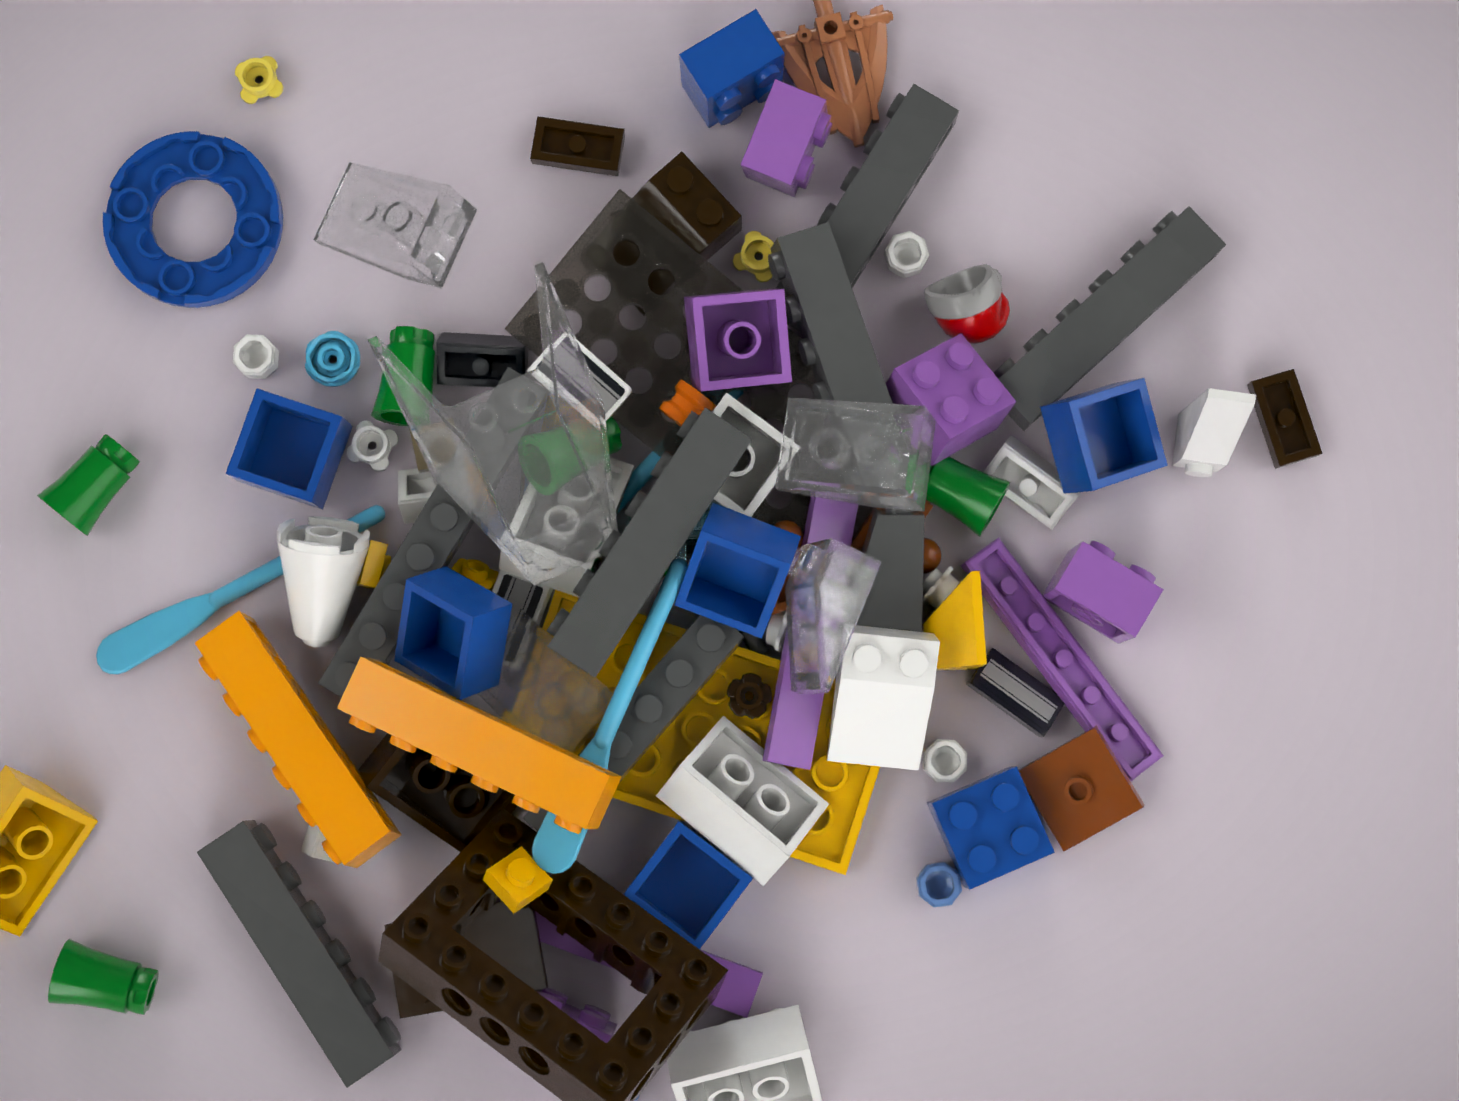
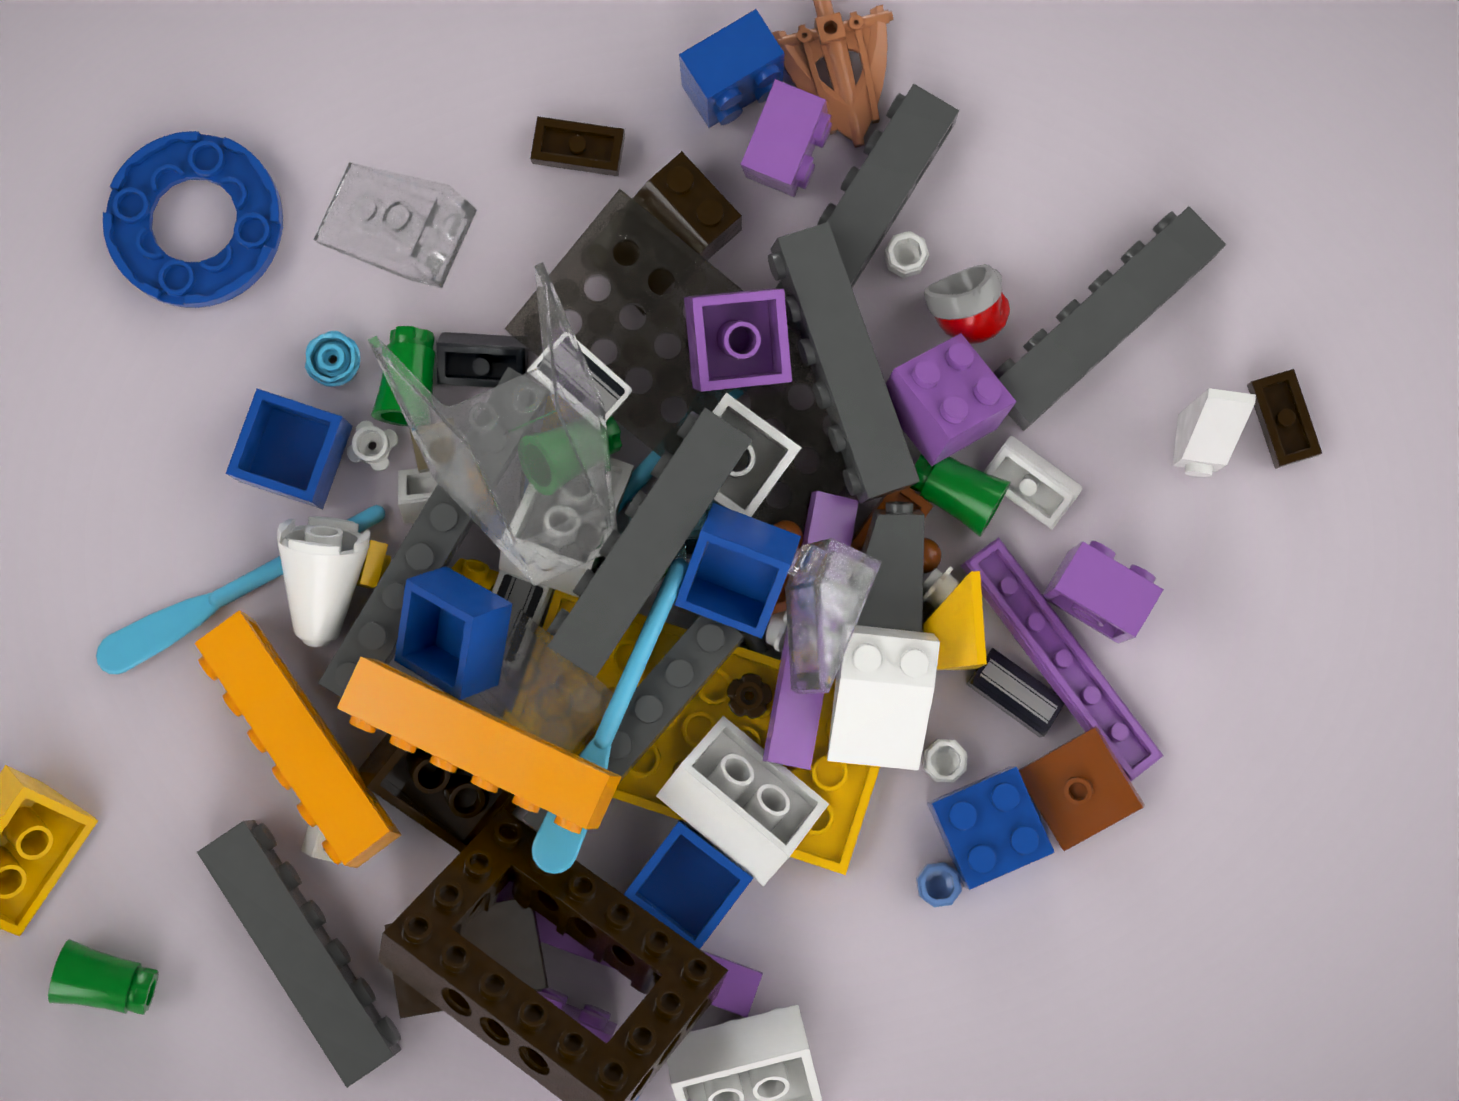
green plant [37,434,140,536] -> none
white tile [233,334,279,379] -> none
light yellow plate [235,56,283,104] -> none
yellow plate [483,846,553,913] -> none
orange wheel [658,379,716,427] -> none
light yellow plate [733,231,774,282] -> none
clear slope [775,397,936,512] -> none
blue piece [1040,378,1168,494] -> none

